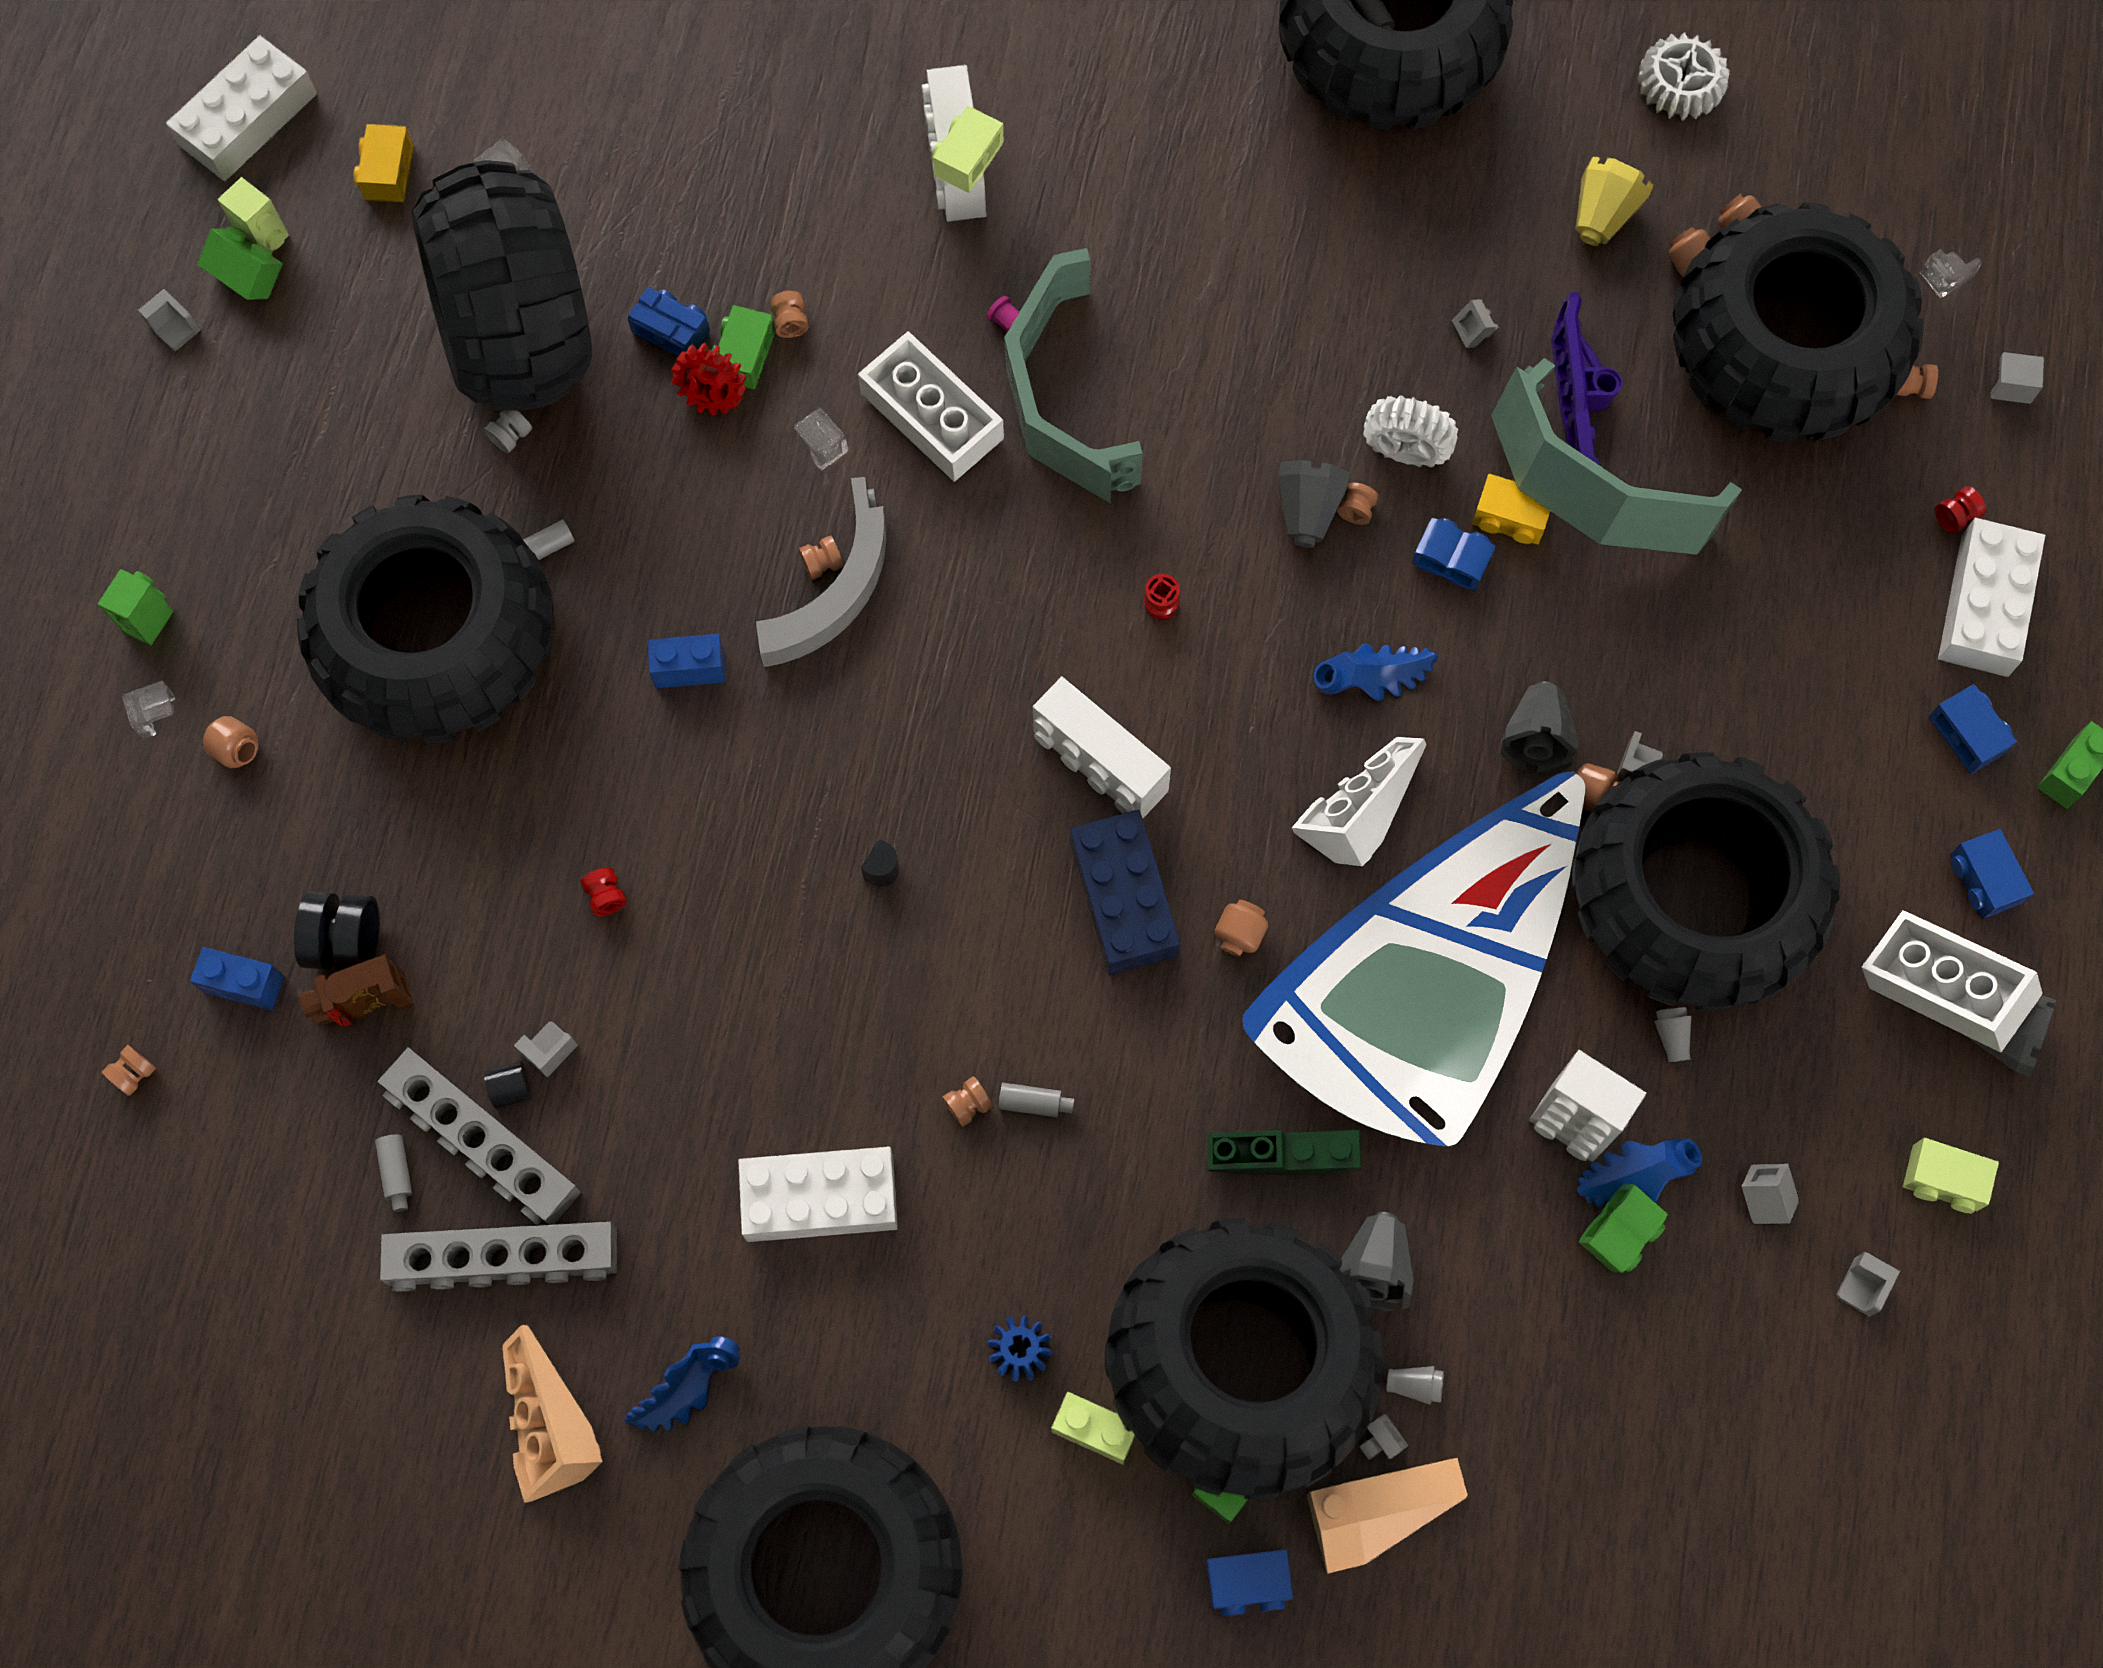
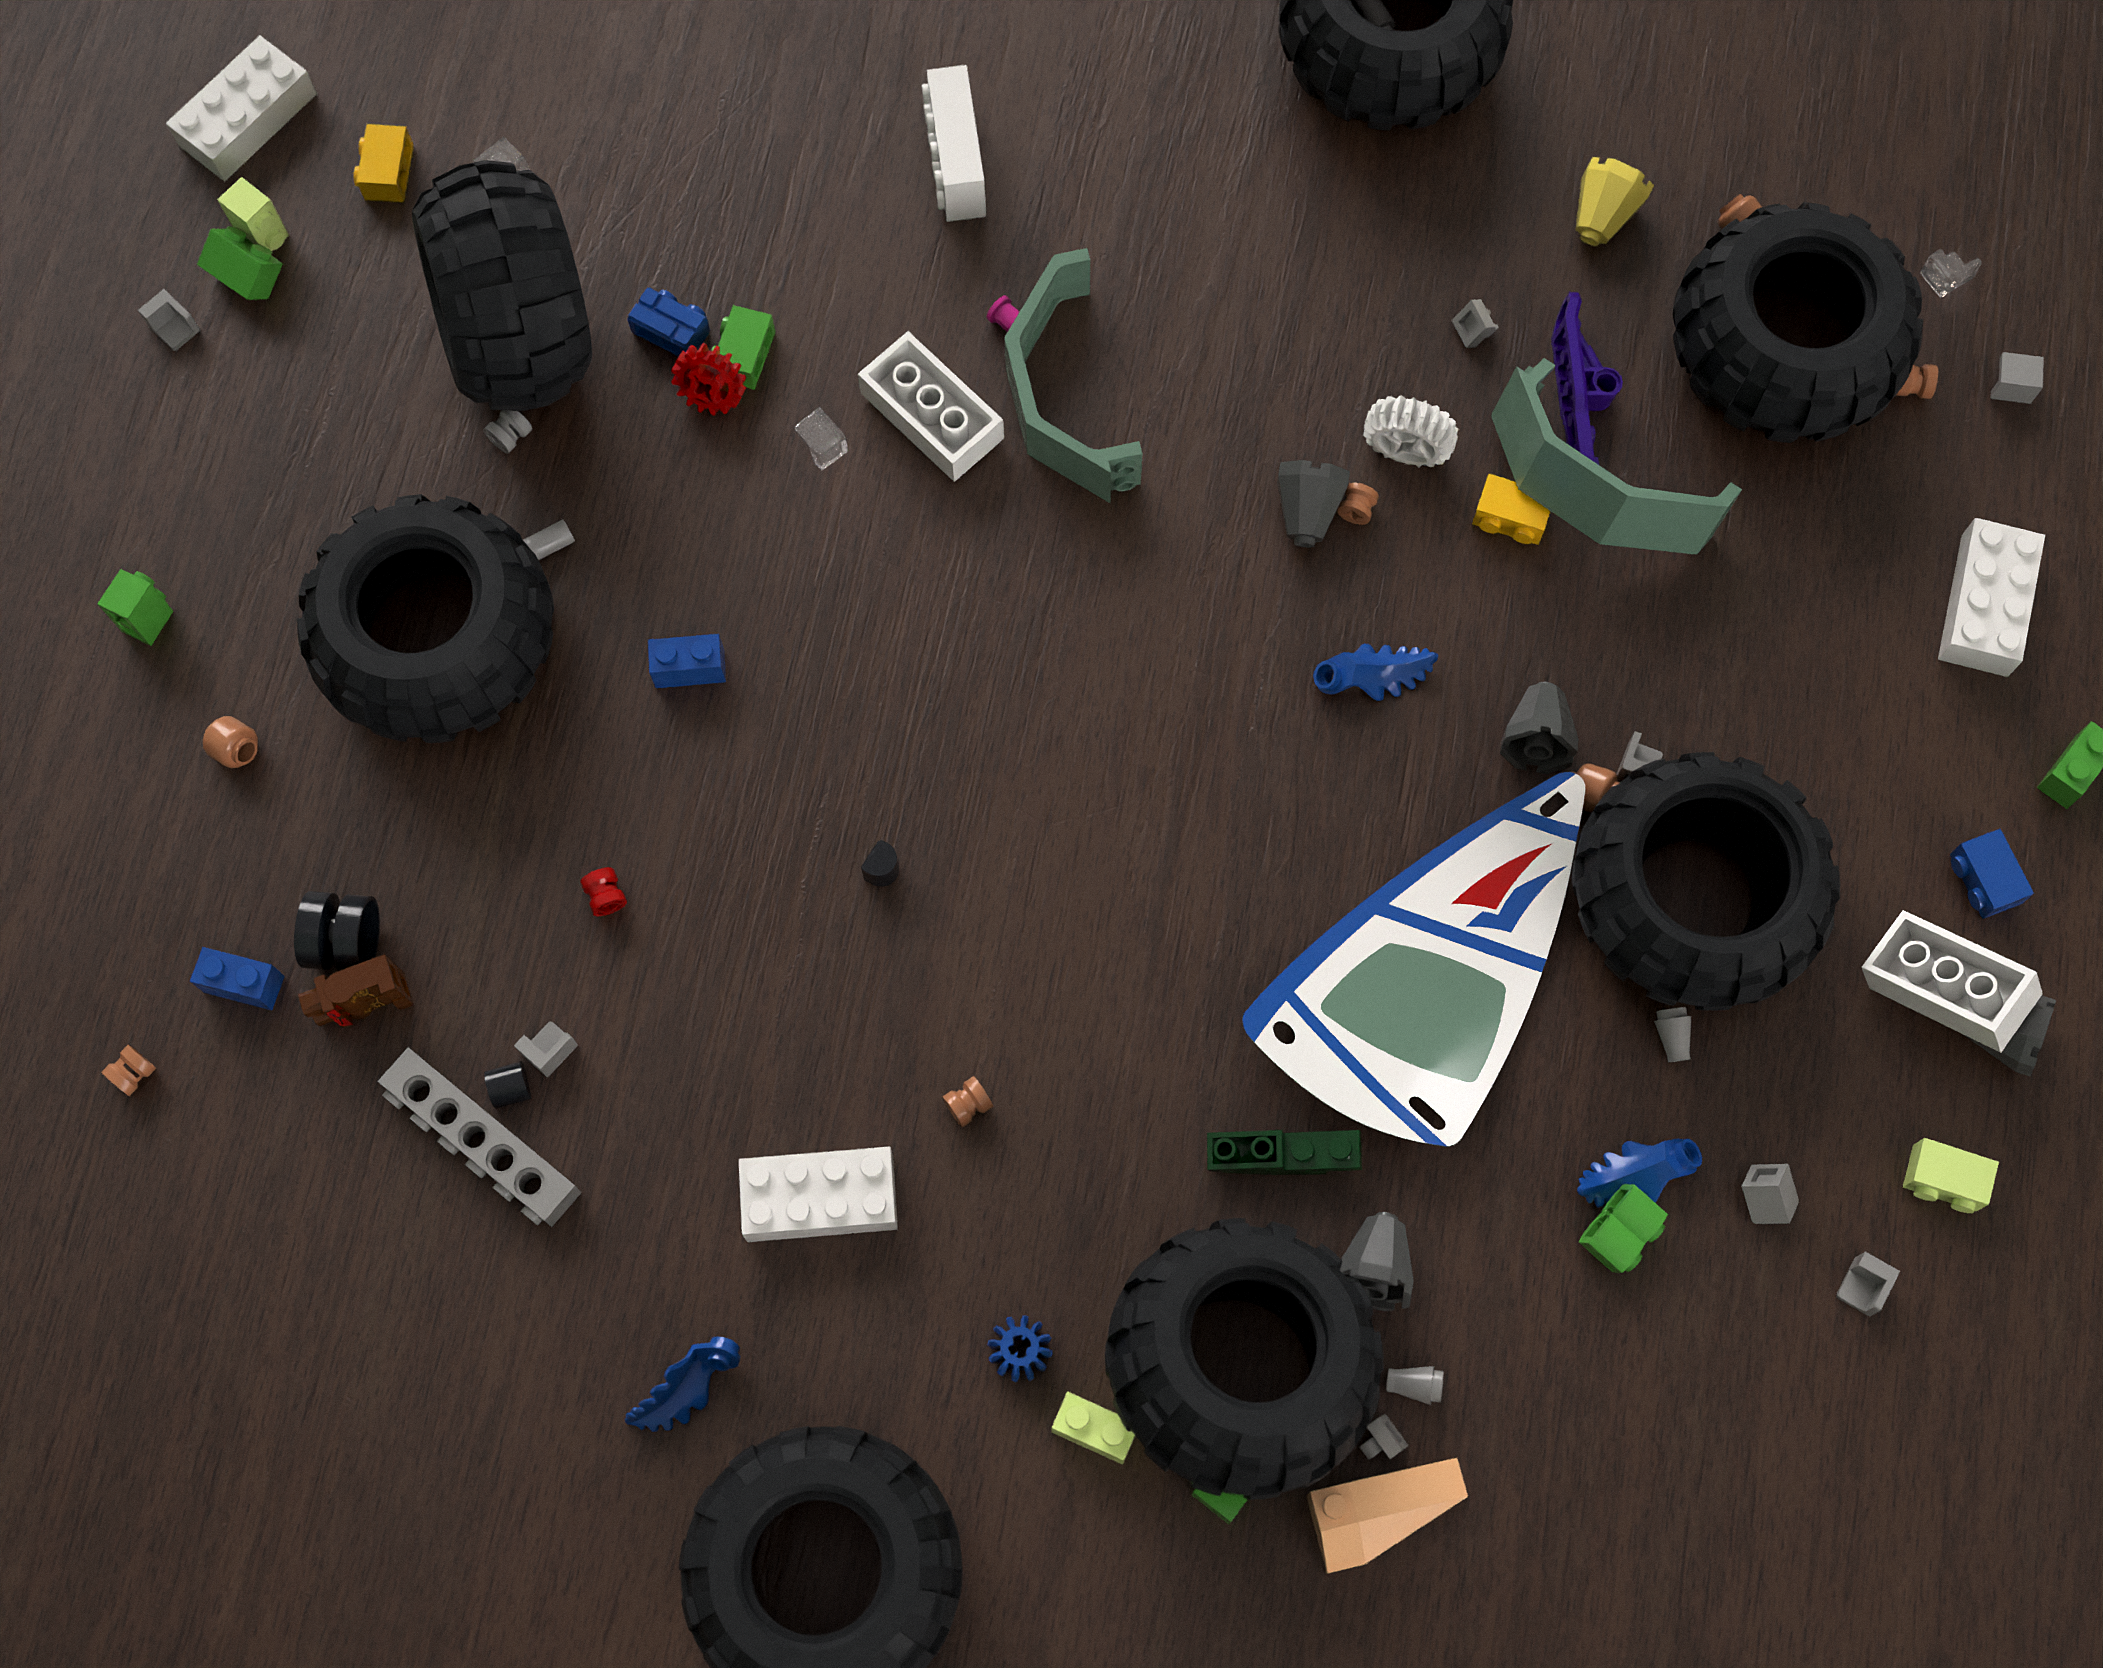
clear panel [121,680,175,739] -> none
light grey cylinder [375,1134,412,1212] -> none
light grey brick [380,1222,617,1291] -> none
light nougat wedge [503,1325,603,1502] -> none
light grey arch [756,477,887,667] -> none
nougat wheel [770,291,809,338] -> none
nougat wheel [798,535,844,580] -> none
yellowish green brick [931,106,1004,194] -> none
light grey cylinder [998,1082,1074,1118] -> none
white brick [1033,676,1171,818] -> none
dark blue brick [1070,809,1181,975] -> none
red wheel [1144,574,1180,620] -> none
blue brick [1206,1550,1293,1616] -> none
nougat head [1214,900,1269,957] -> none
white wedge [1292,737,1427,866] -> none
blue brick [1411,518,1496,591] -> none
white brick [1529,1050,1646,1162] -> none
white gear [1638,32,1729,121] -> none
nougat head [1668,227,1711,277] -> none
blue brick [1928,684,2017,774] -> none
red wheel [1934,486,1986,534] -> none

